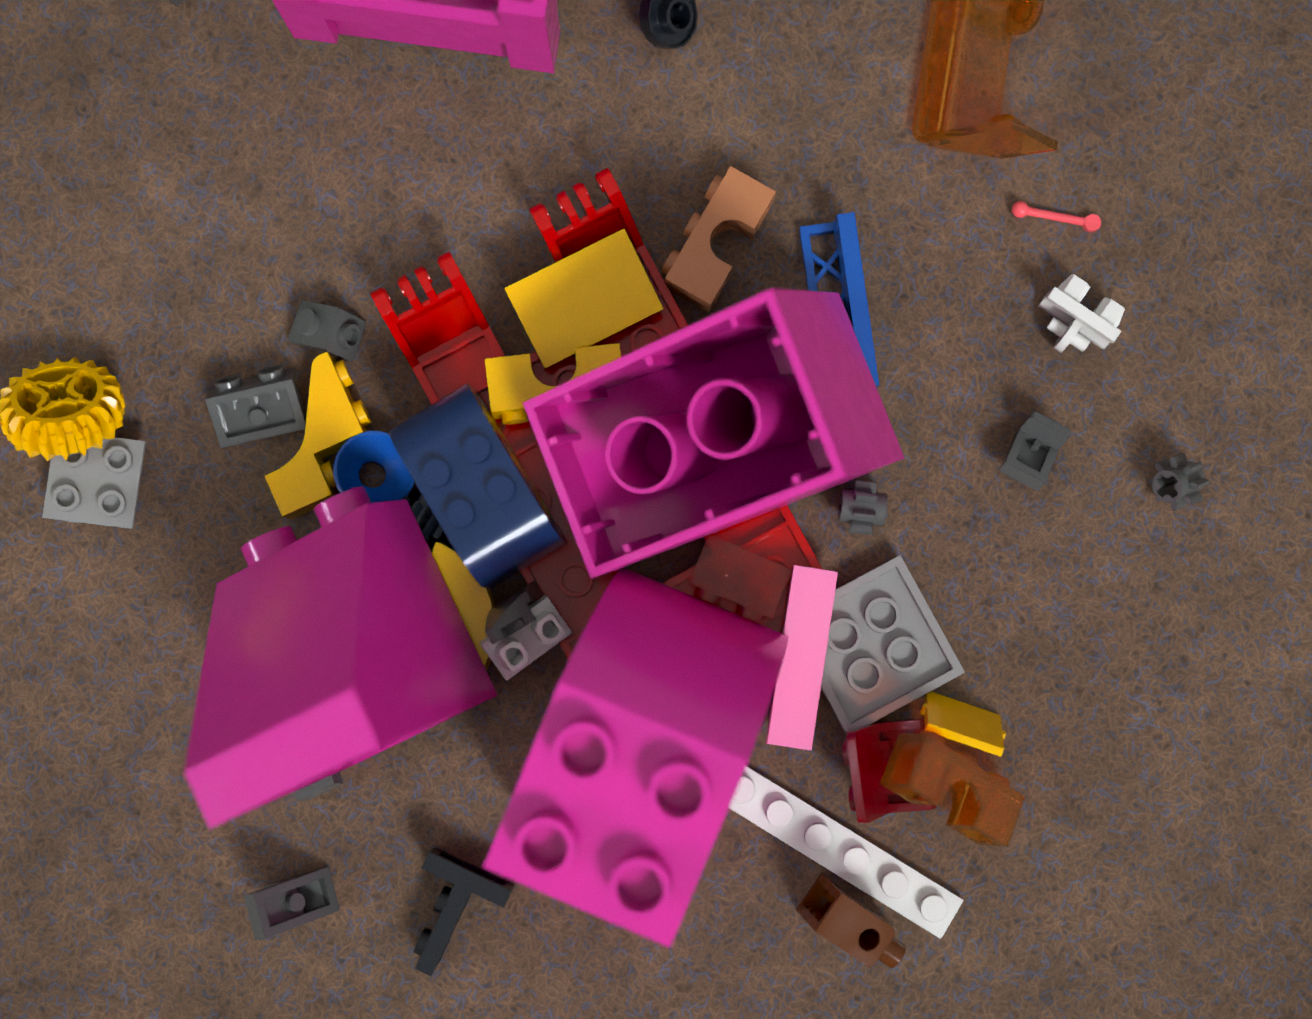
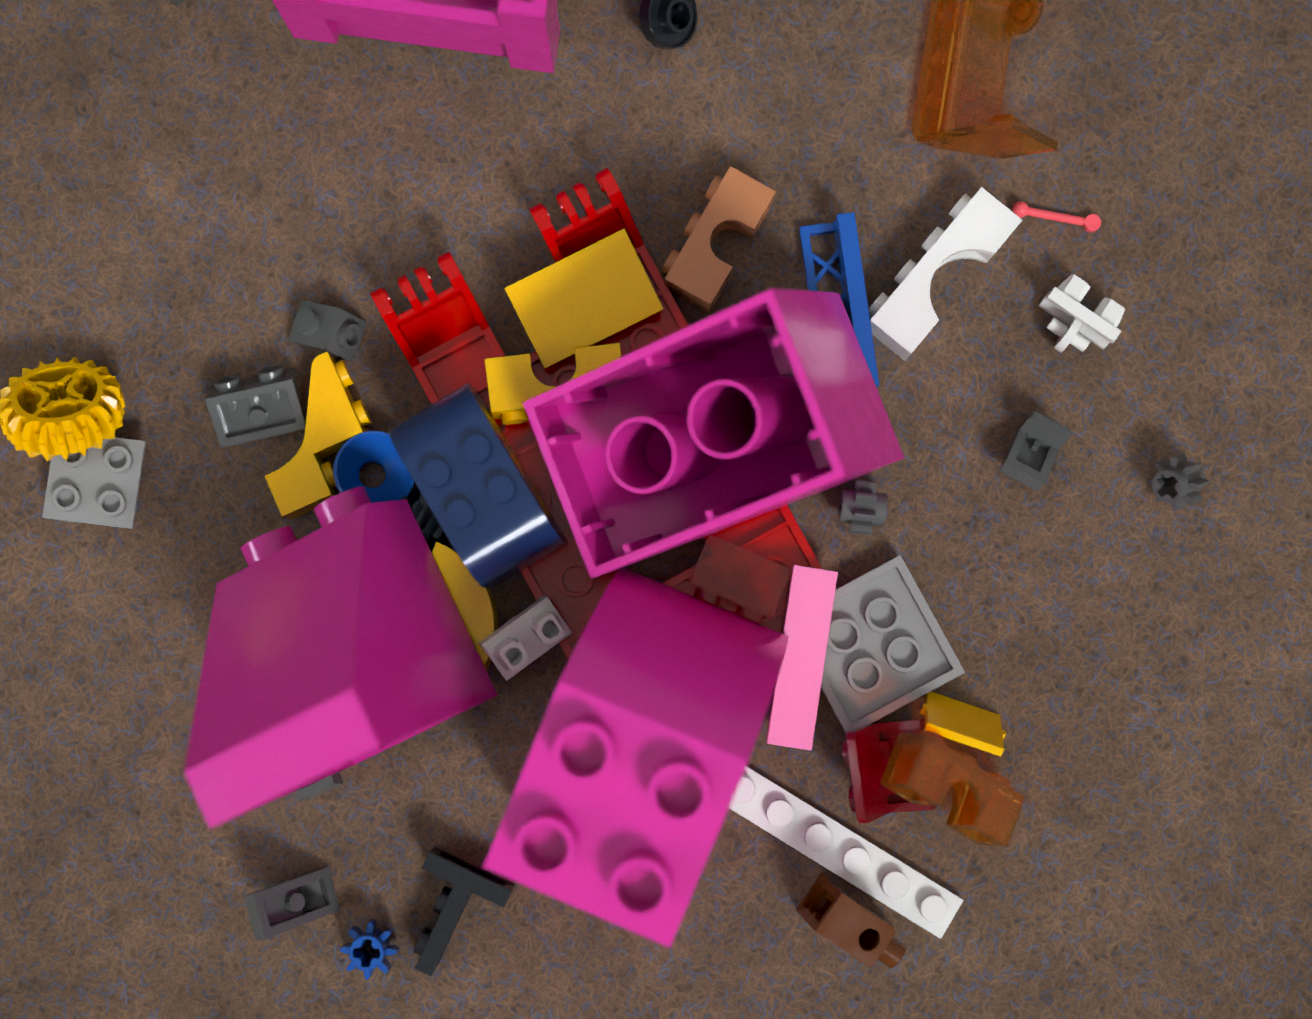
dark grey slope [485,580,544,645] -> none
none -> blue gear [340,919,400,980]
none -> white arch [869,187,1022,361]

